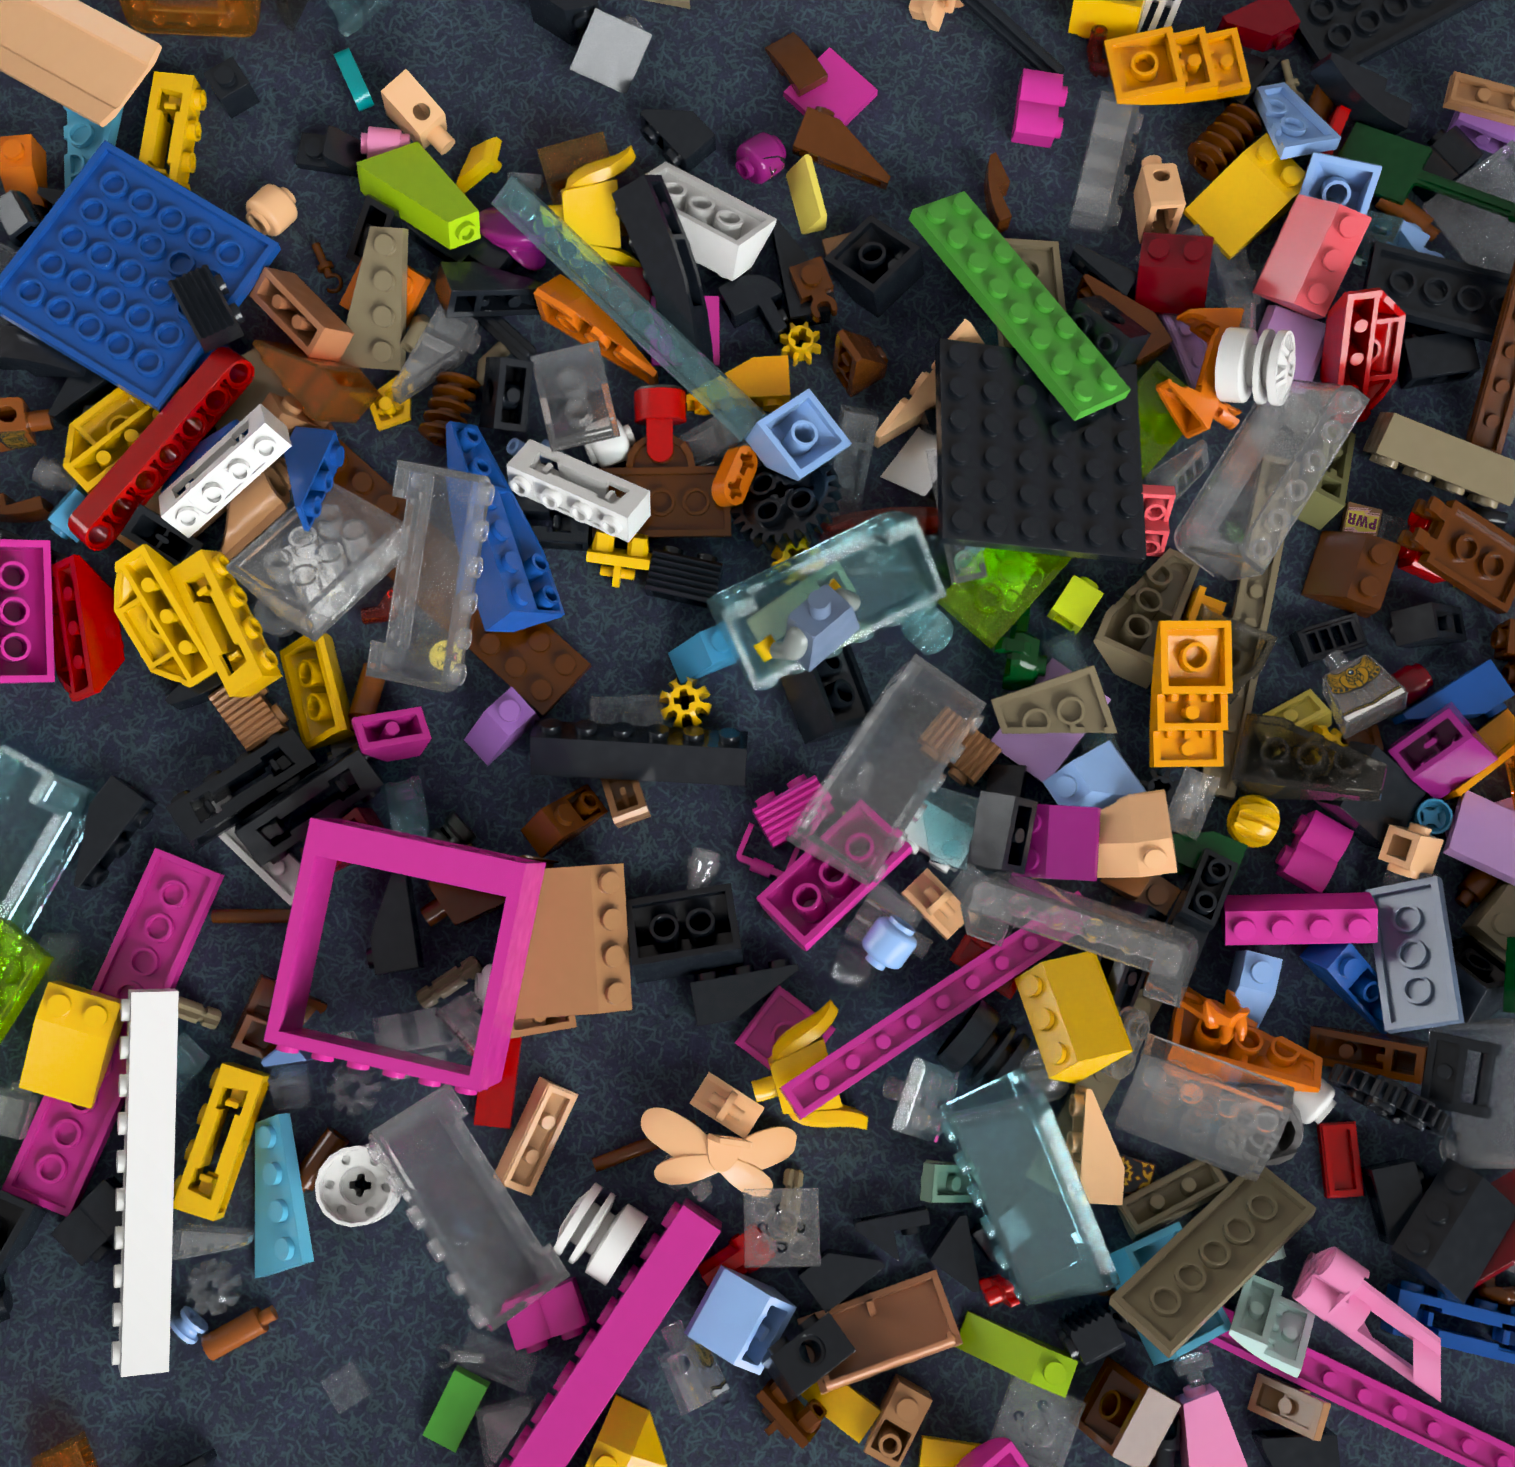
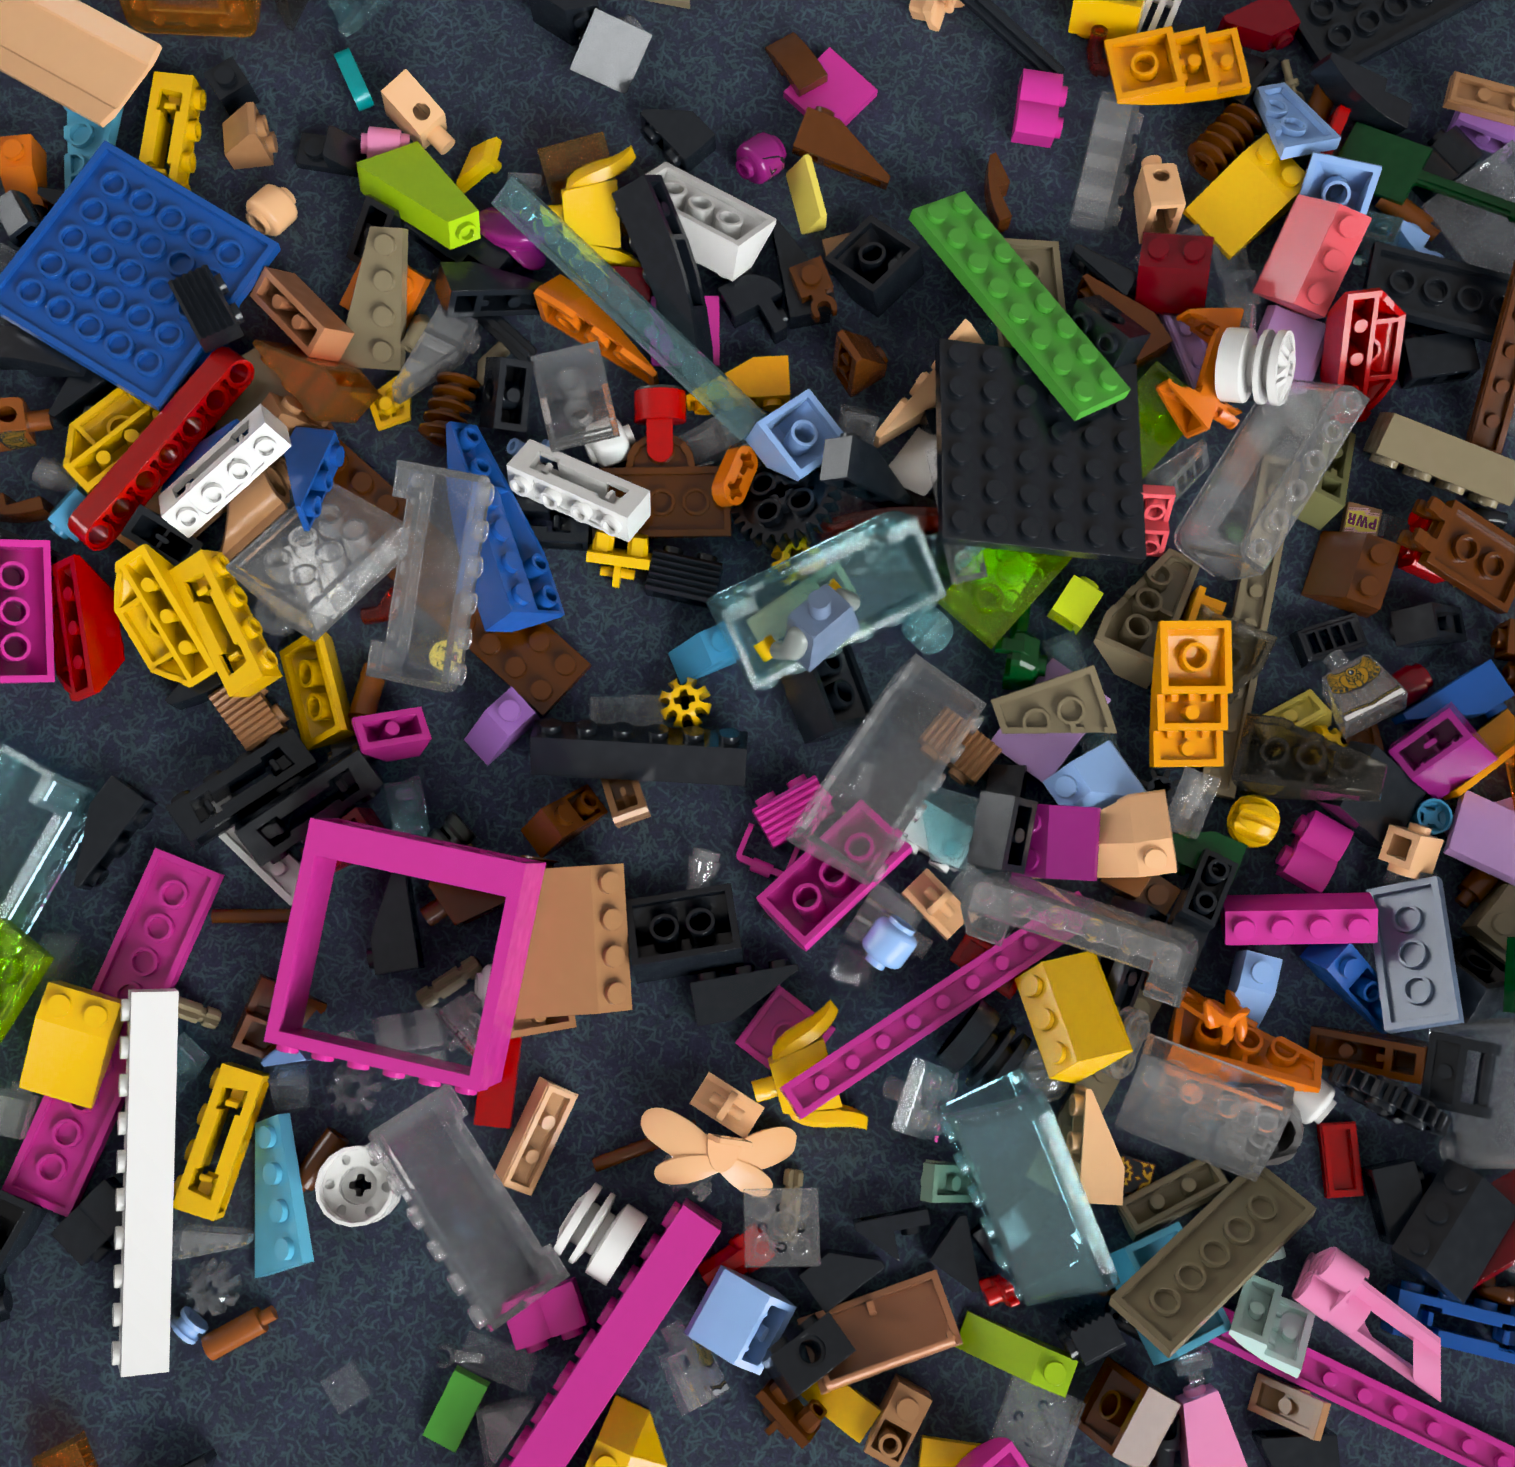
reddish brown hand [312,242,343,294] -> none
yellow gear [780,321,821,366] -> none
none -> medium nougat slope [222,102,278,170]
none -> black slope [819,432,914,510]

